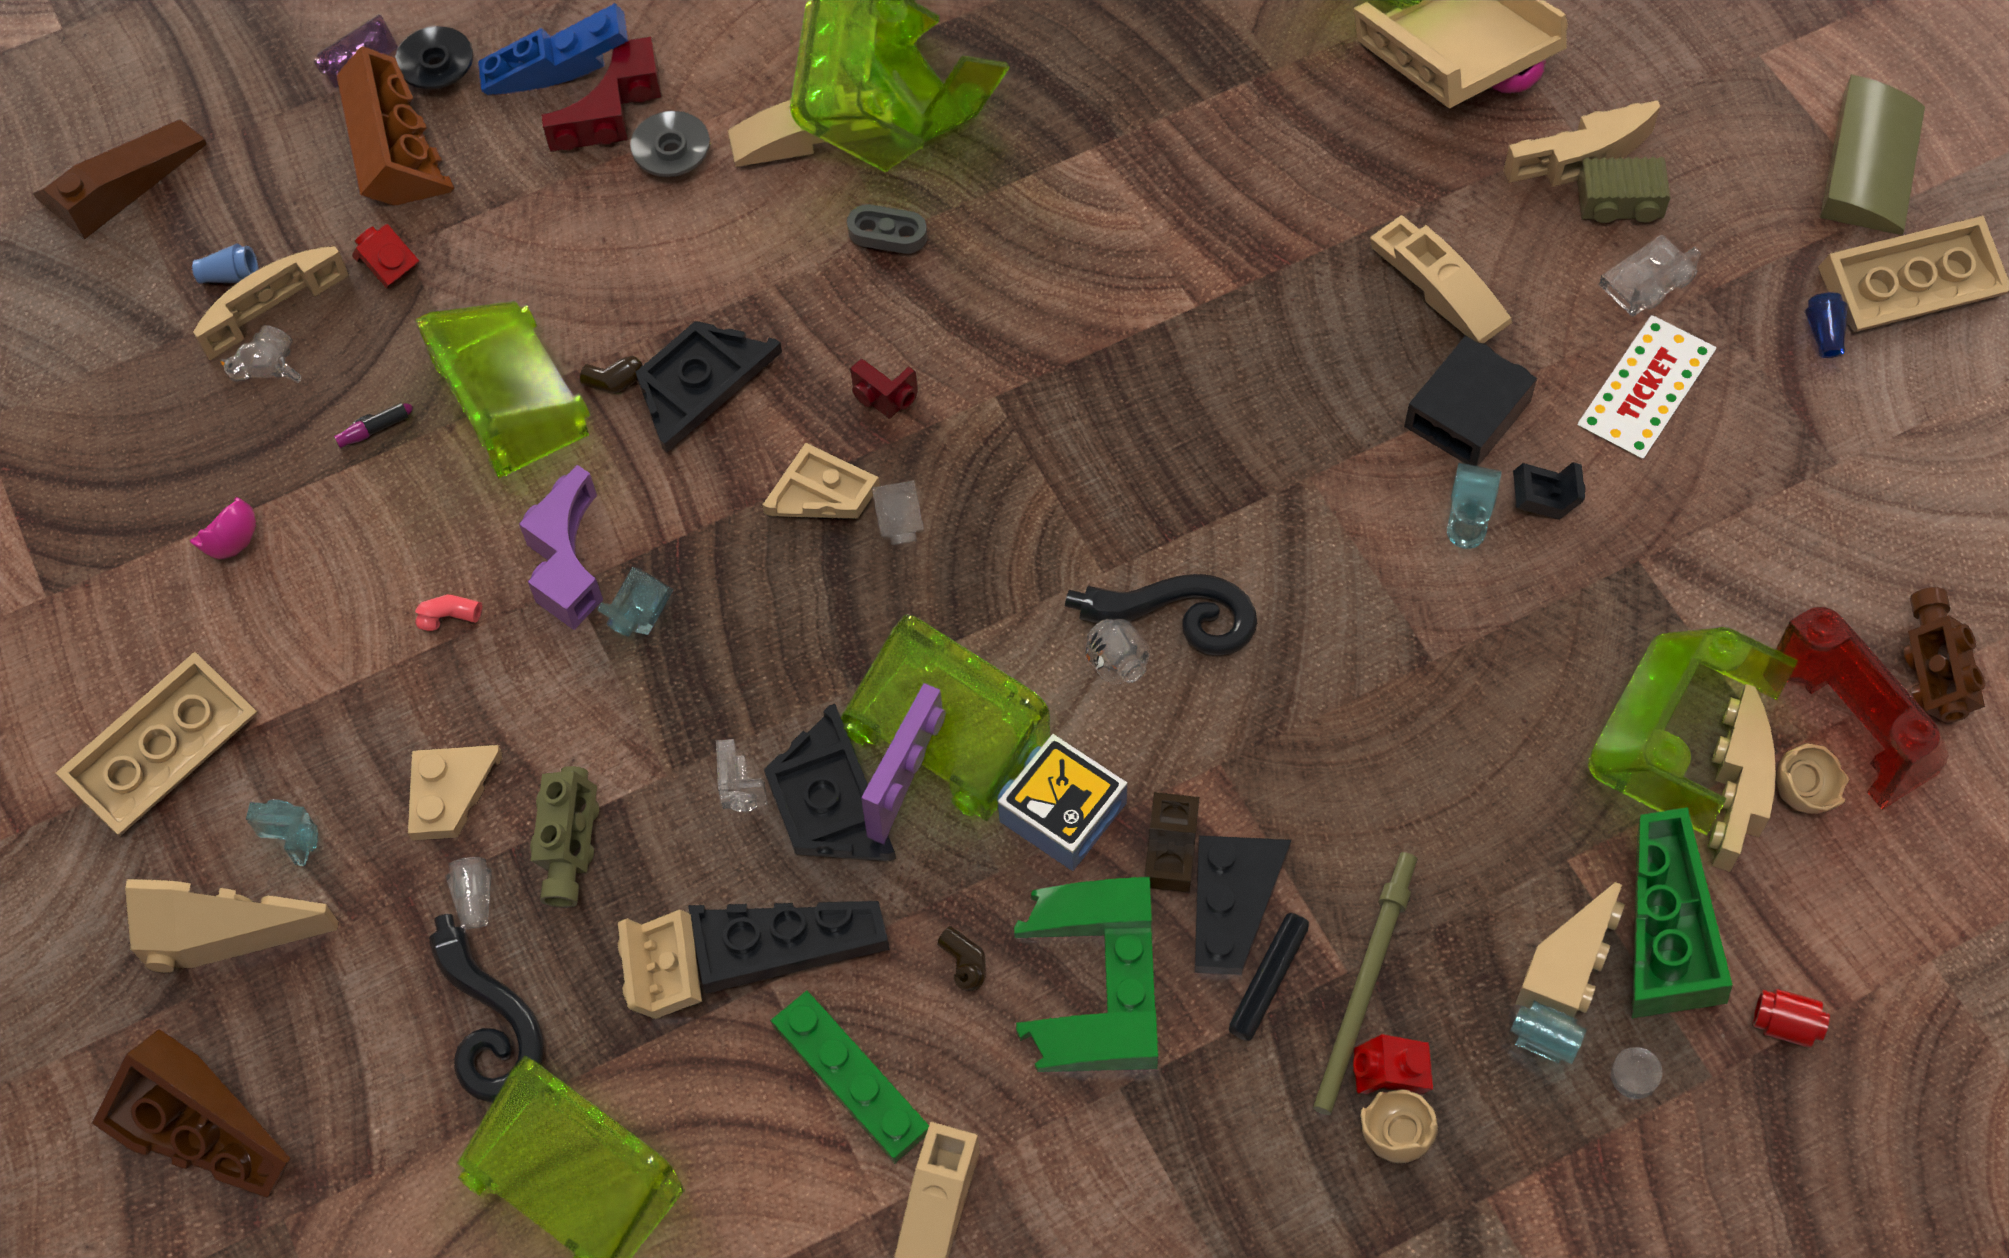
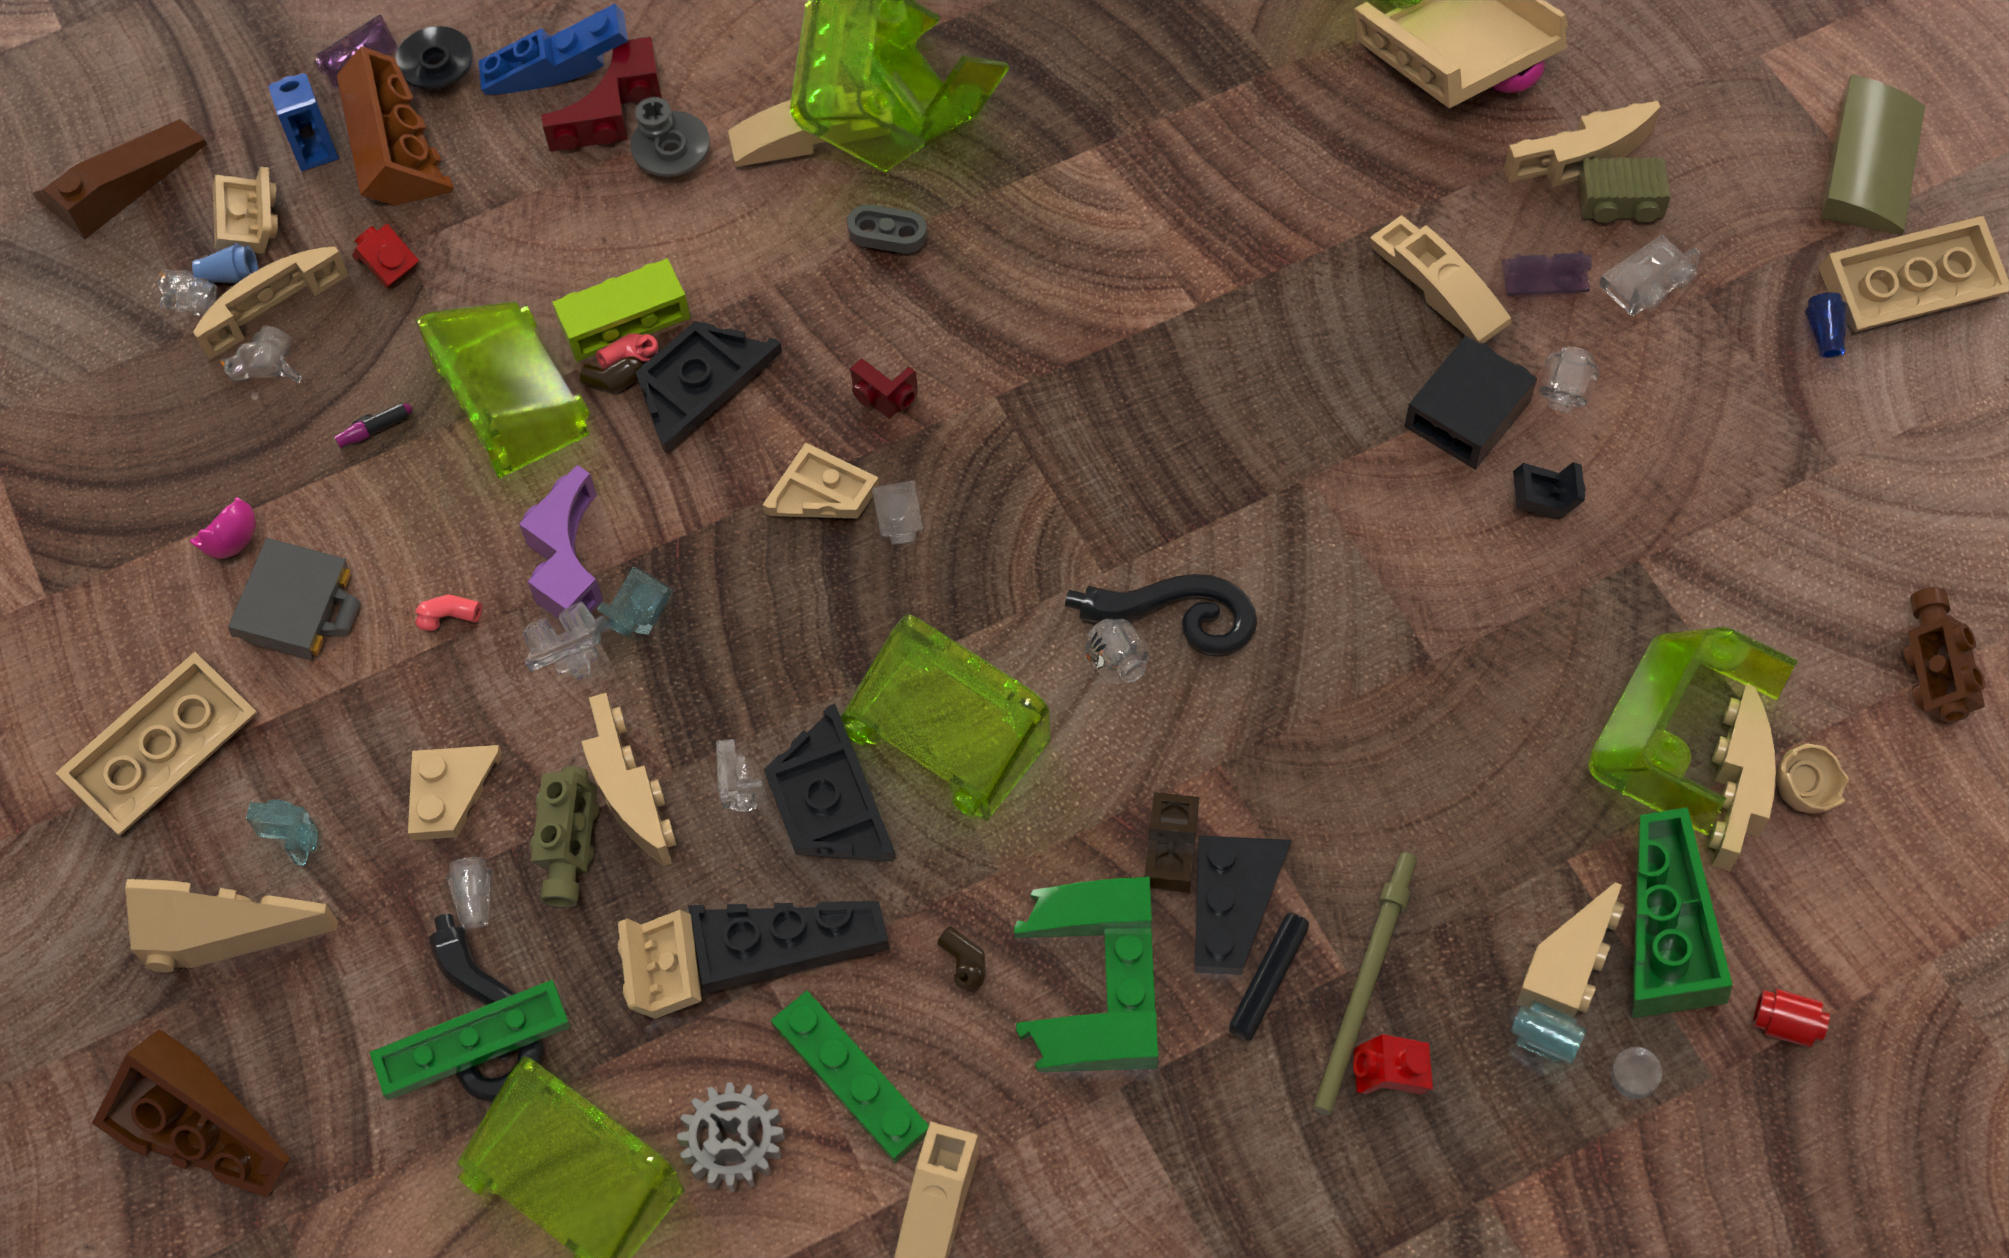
medium lavender wing [861,683,946,844] -> none
piece [997,734,1127,871] -> none
tan hair [1360,1089,1438,1163] -> none
clear light blue piece [1447,463,1502,549] -> none
white sticker [1578,315,1716,458] -> none
clear red windscreen [1764,607,1949,810] -> none
none -> clear animal [157,269,217,316]
none -> tan bracket [213,167,278,254]
none -> dark grey piece [228,537,361,660]
none -> blue torso [268,73,339,172]
none -> green plate [369,979,571,1101]
none -> clear hips [522,602,610,680]
none -> lime brick [552,258,691,362]
none -> tan slope [581,693,676,866]
none -> coral arm [595,333,659,369]
none -> dark grey bush [635,97,674,138]
none -> light grey gear [677,1082,785,1192]
none -> clear purple hinge [1502,250,1592,296]
none -> clear head [1538,346,1600,413]

